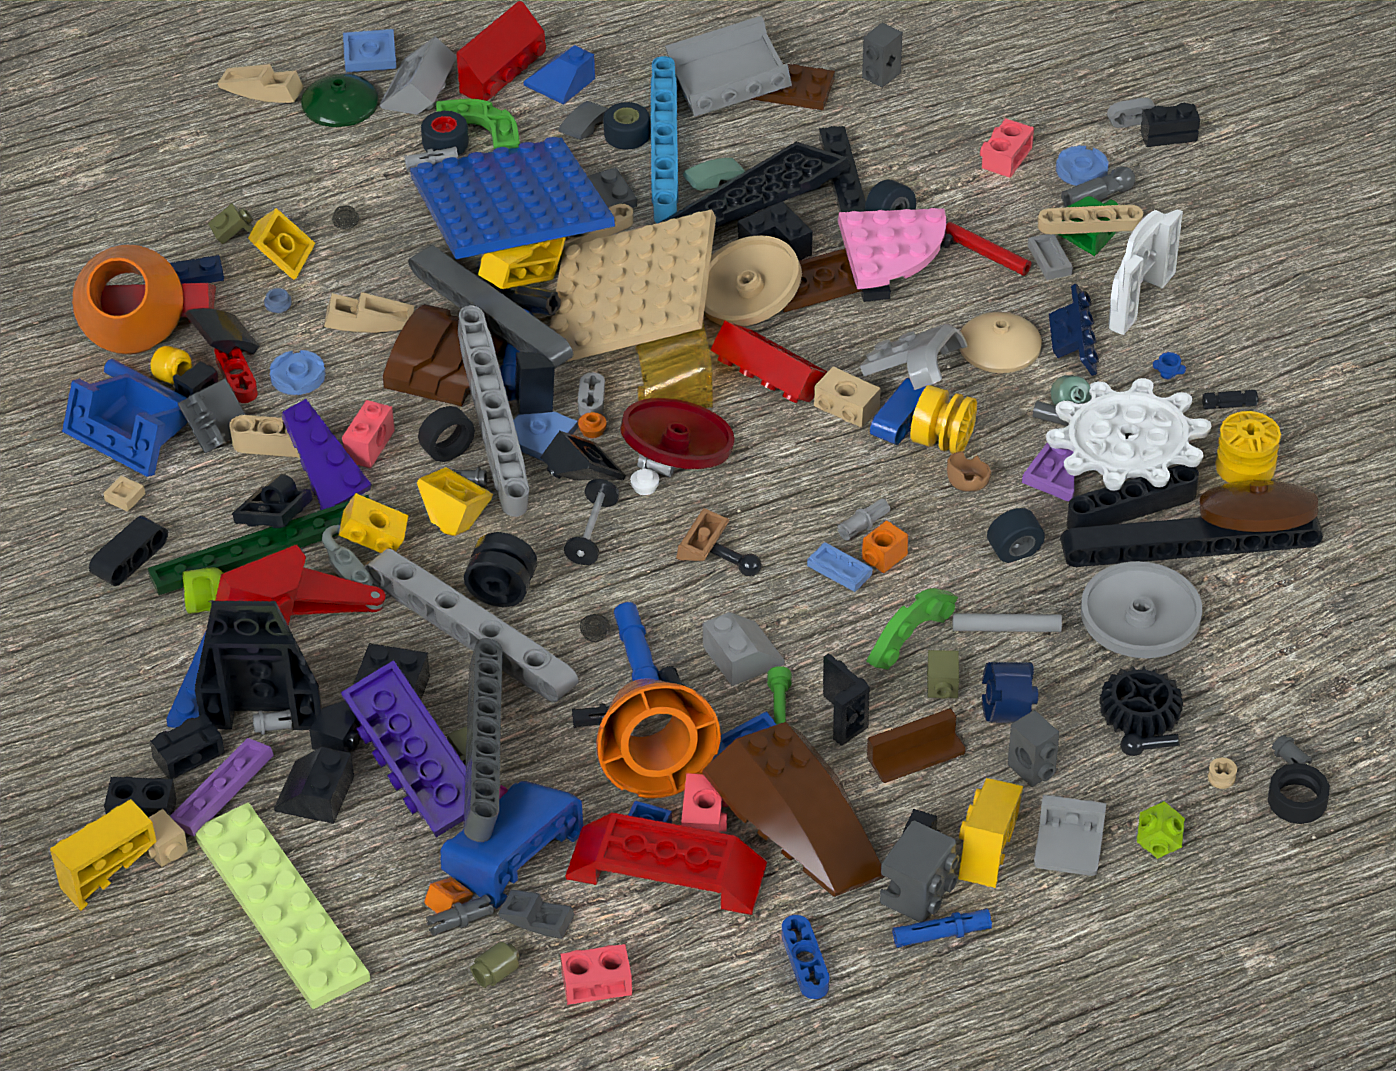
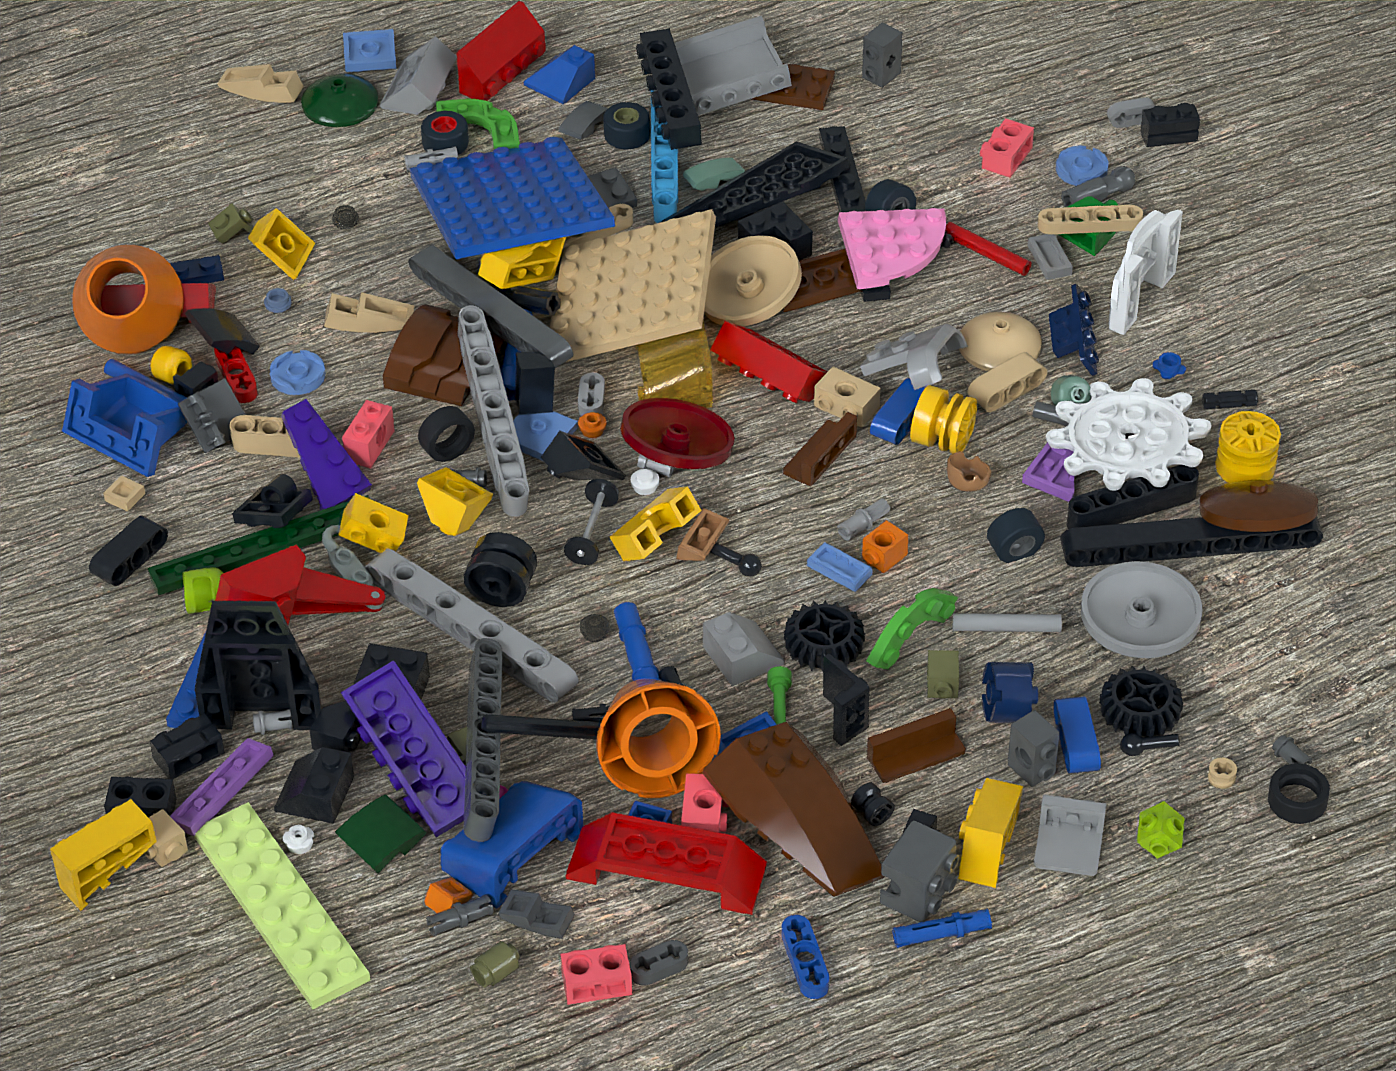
none -> white plate [283,825,314,854]
none -> dark green slope [335,794,427,874]
none -> black axle [481,714,601,740]
none -> yellow arch [610,486,702,561]
none -> dark grey beam [629,940,688,986]
none -> black brick [636,28,702,150]
none -> reddish brown panel [783,412,857,487]
none -> black gear [784,599,865,672]
none -> black wheel [851,782,895,826]
none -> tan beam [967,352,1047,412]
none -> blue beam [1053,696,1101,774]

